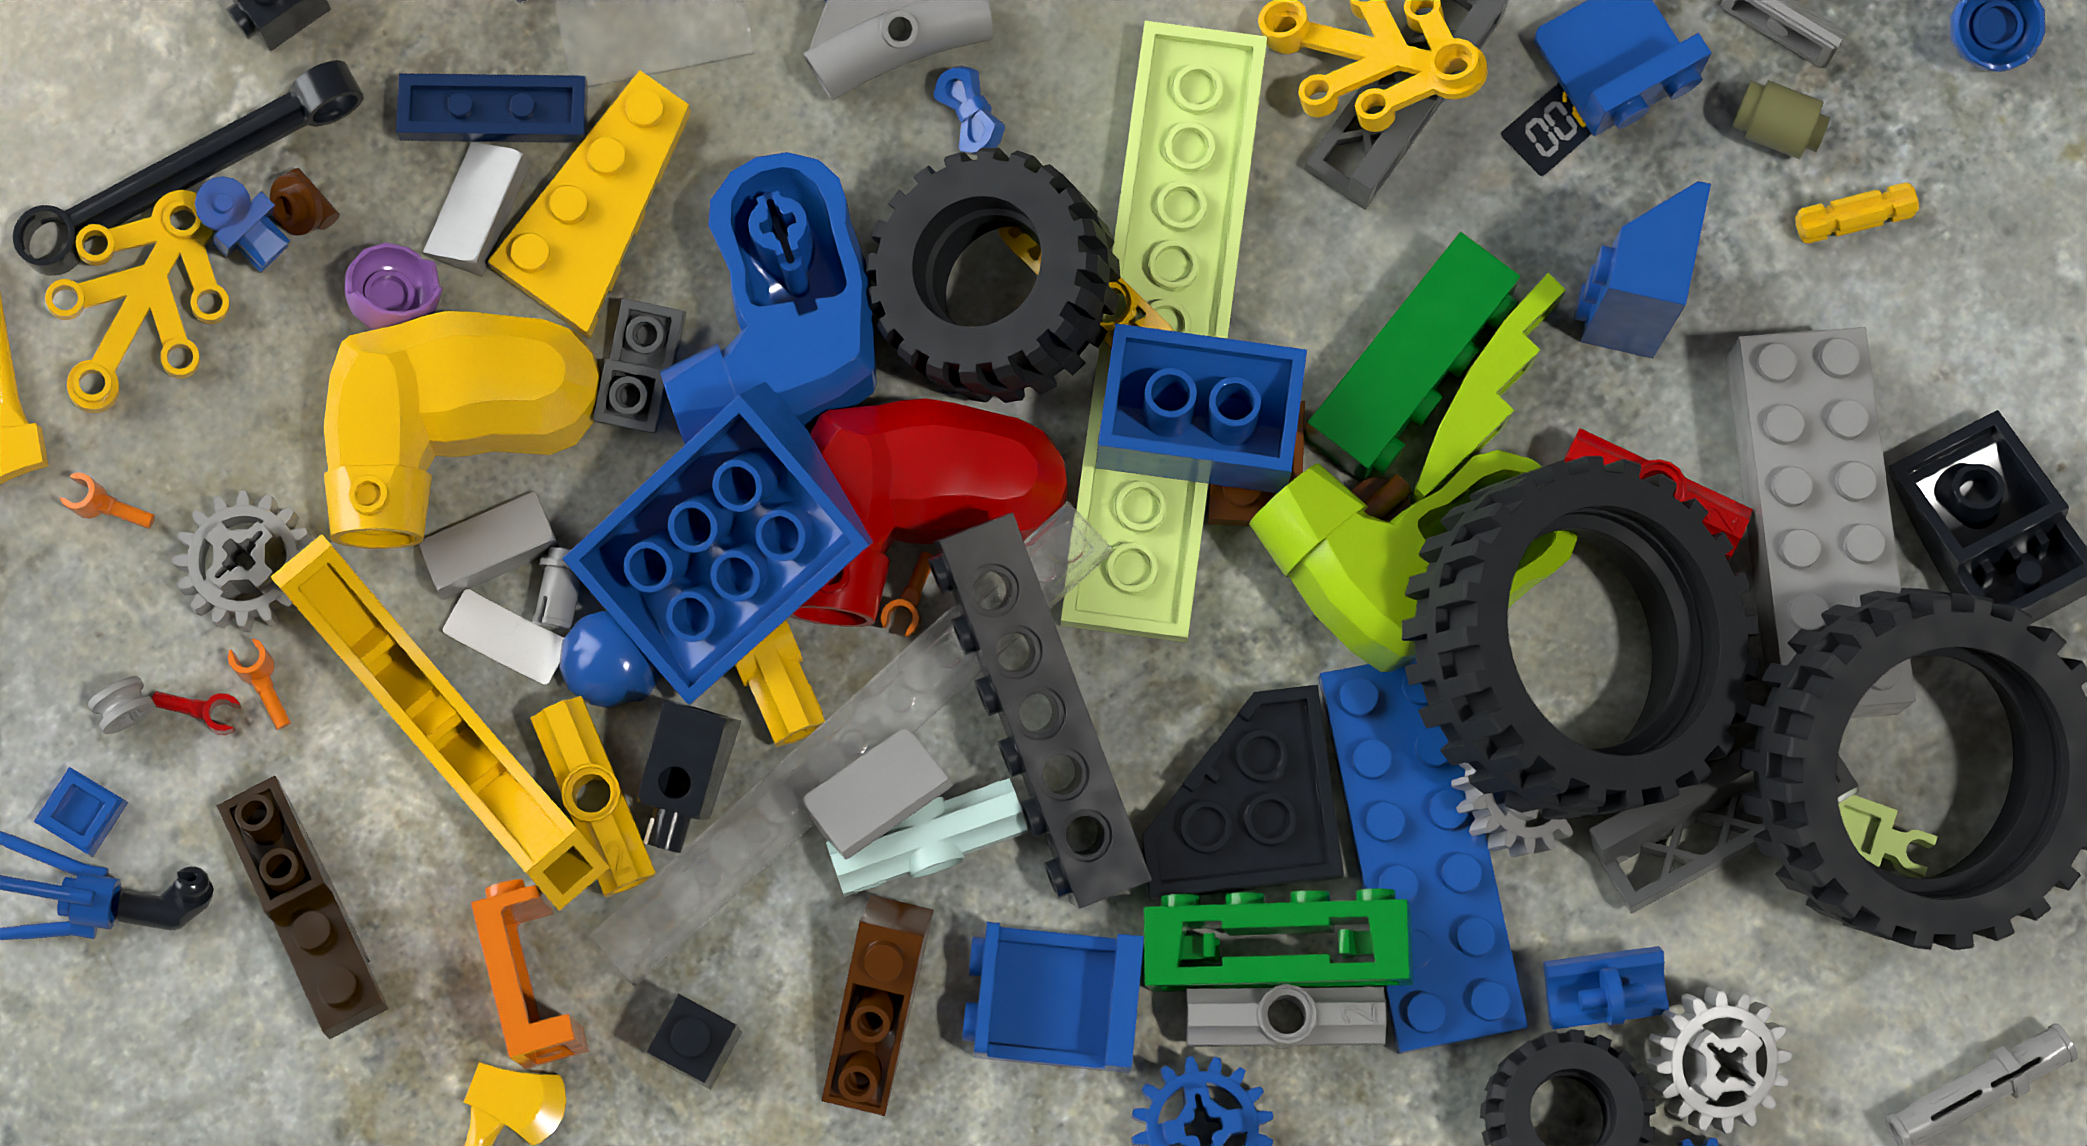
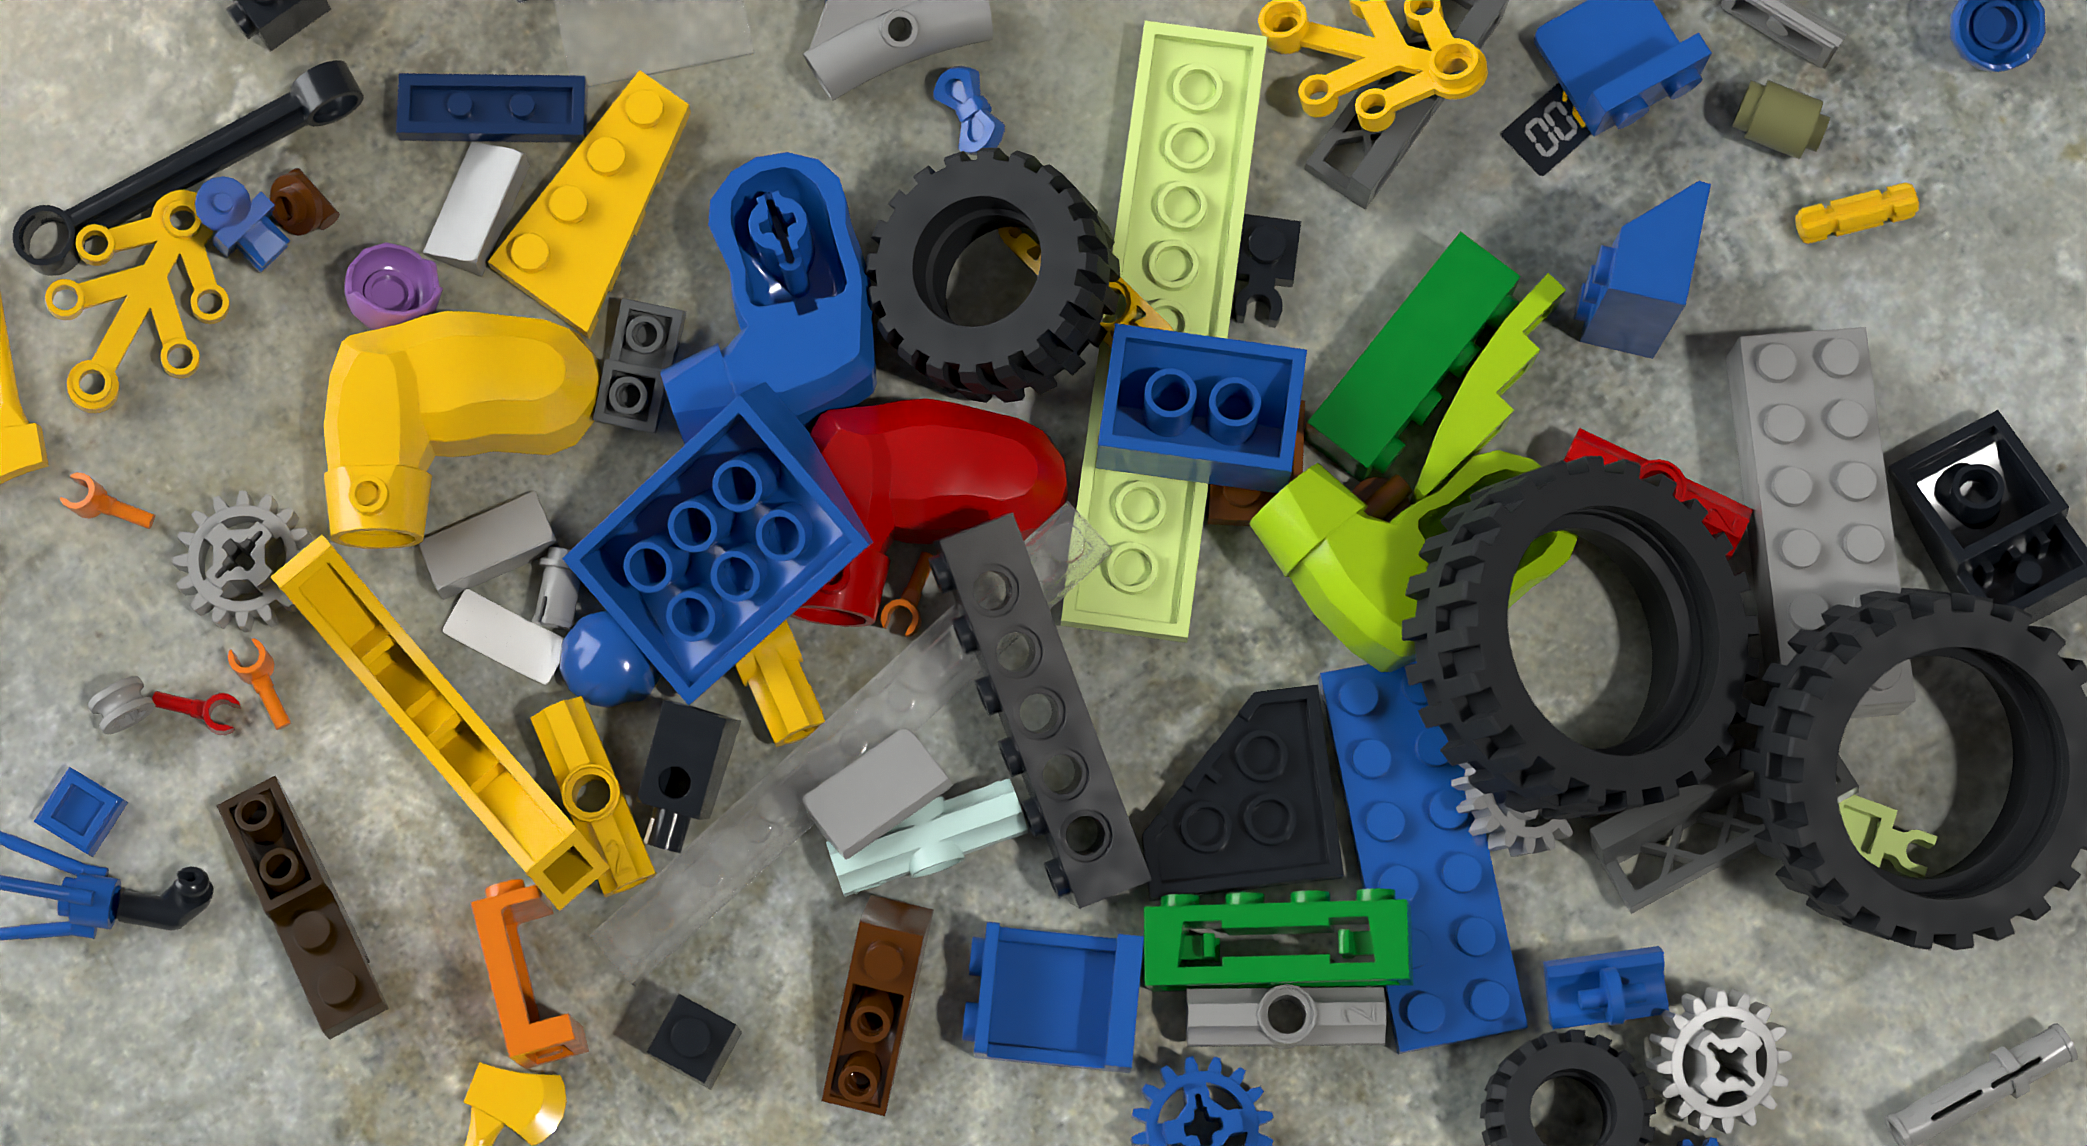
none -> black plate [1234,214,1301,328]

